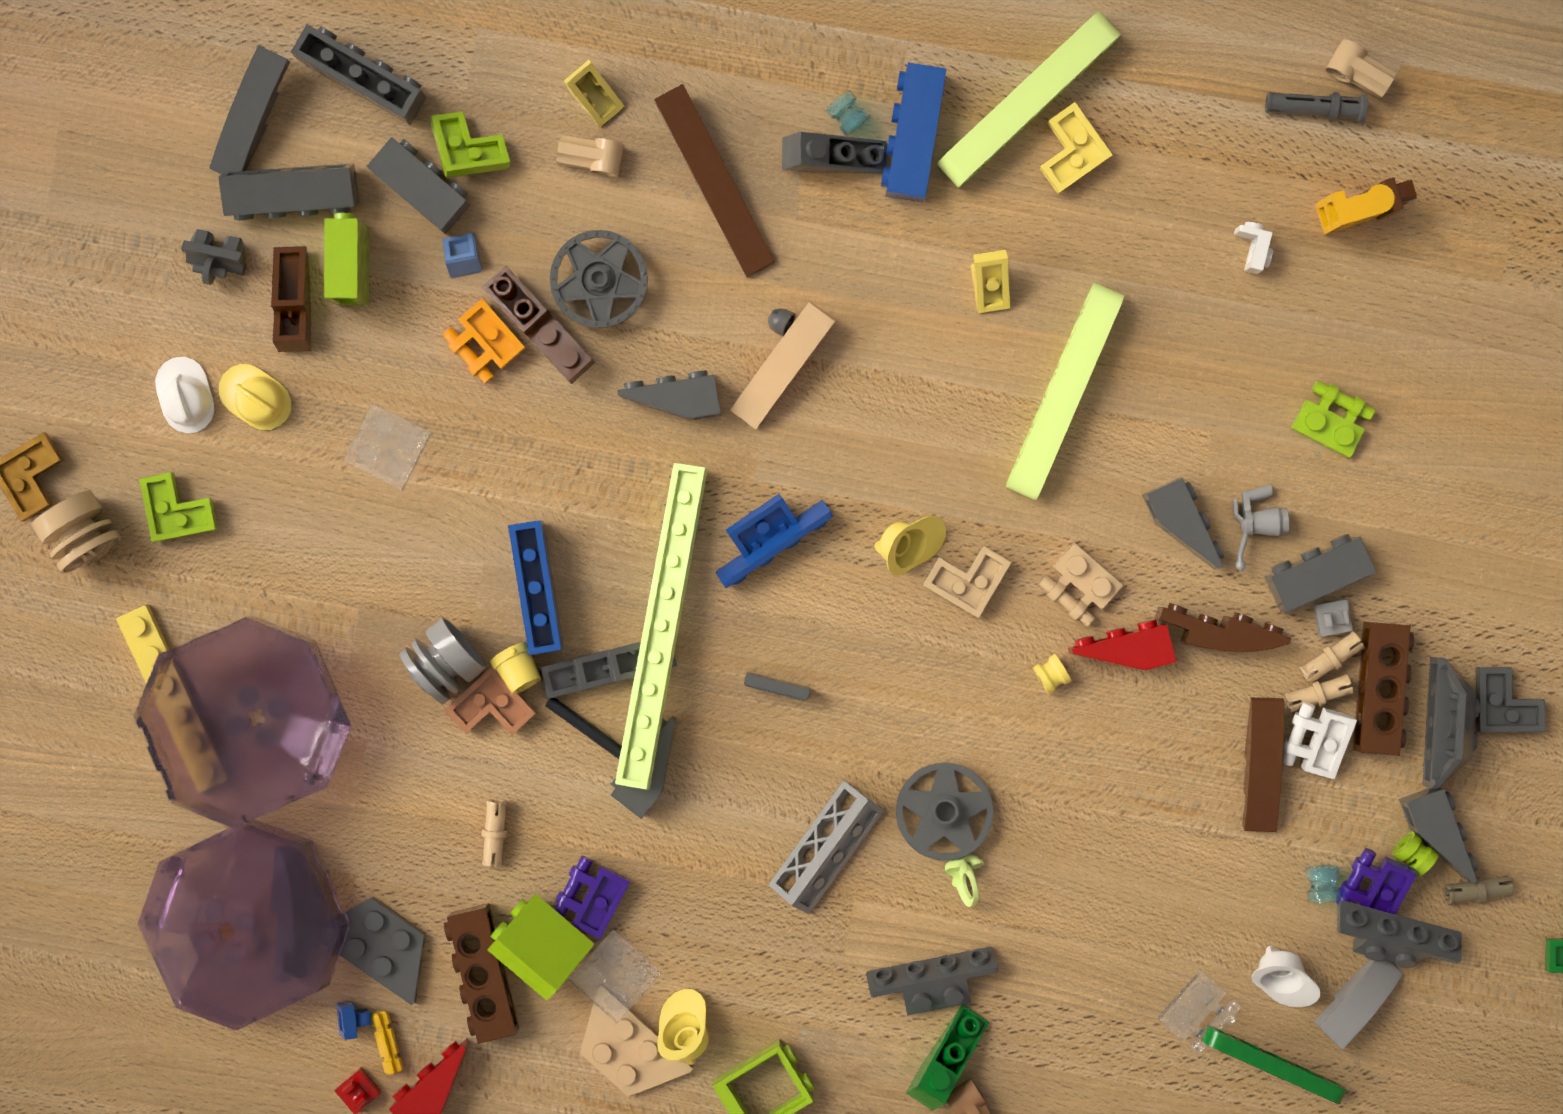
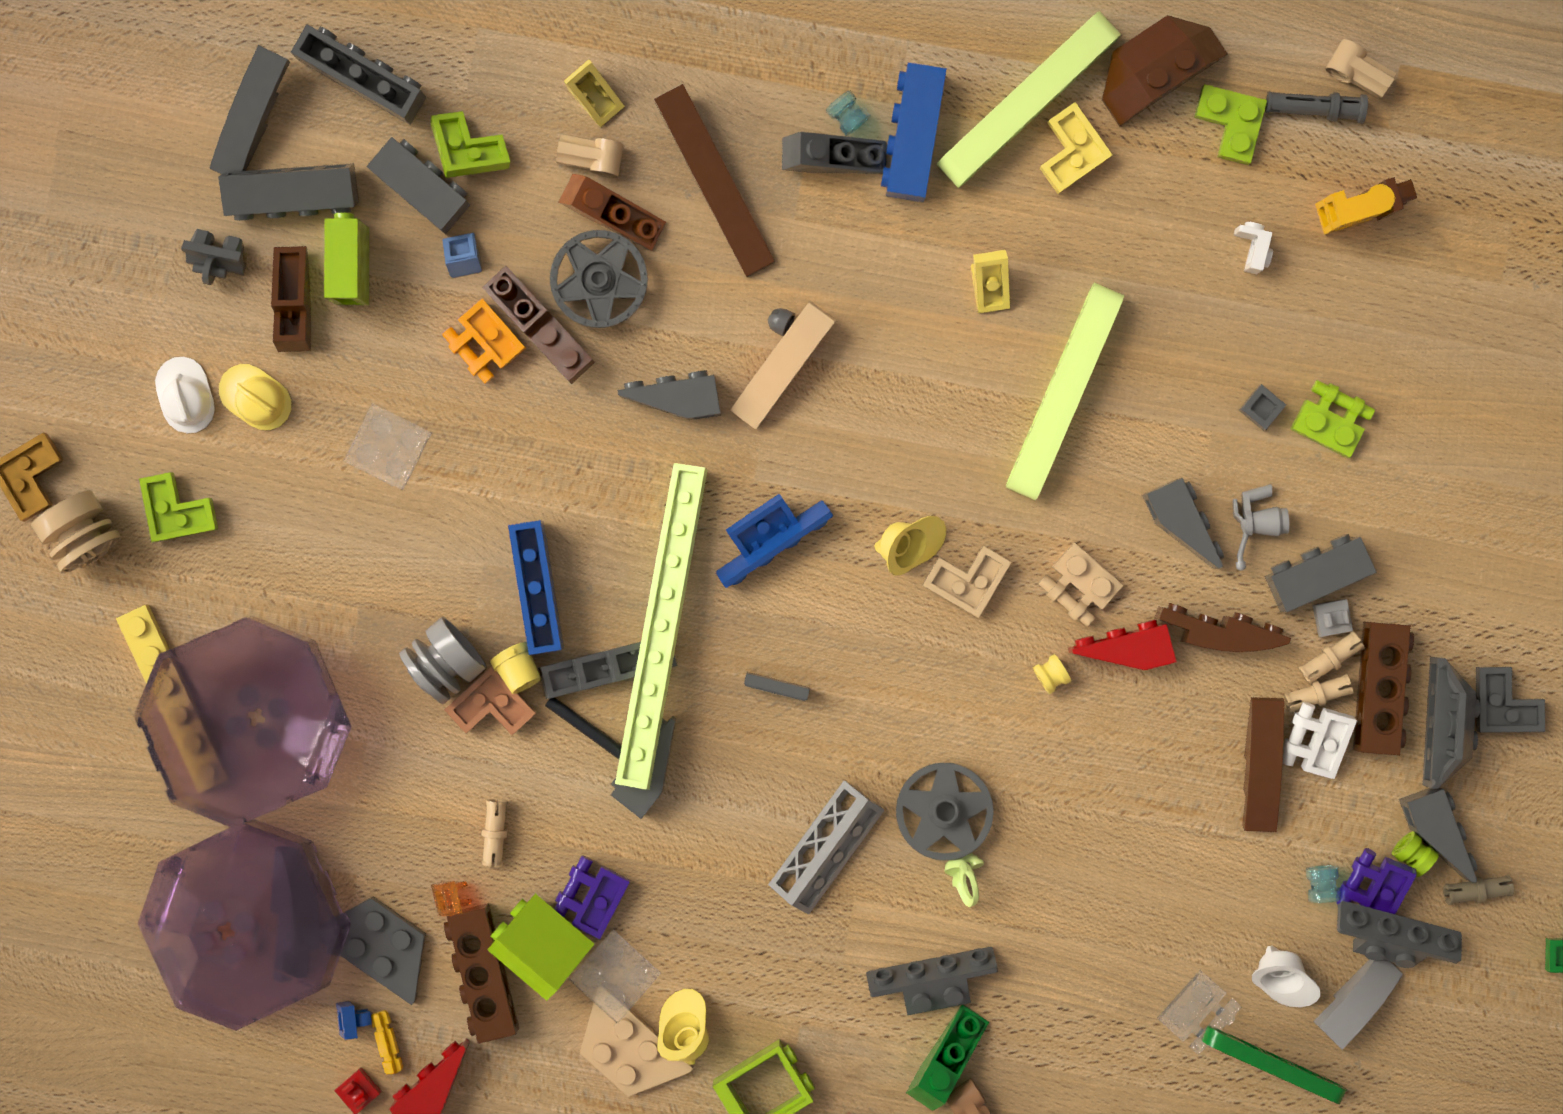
none -> clear orange tile [431,881,472,916]
none -> dark orange slope [558,174,666,251]
none -> reddish brown wedge [1102,15,1228,127]
none -> lime plate [1194,84,1267,165]
none -> dark grey plate [1239,384,1286,431]

